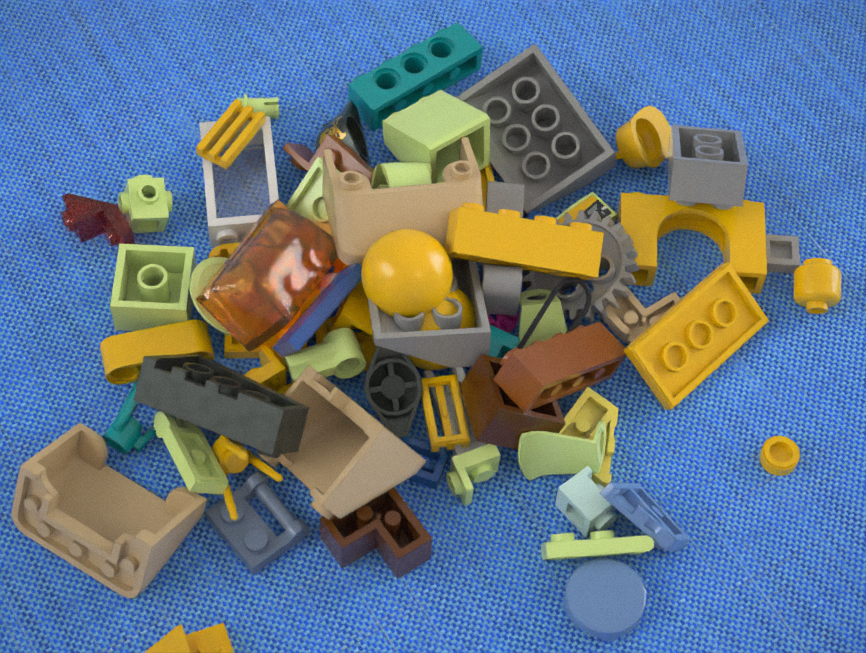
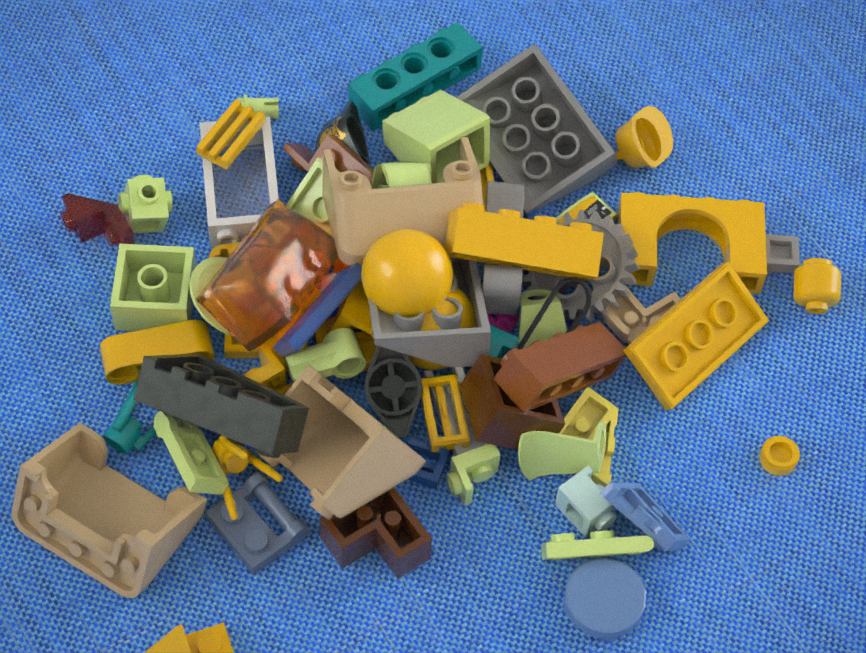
light grey brick [667,125,748,209] -> none

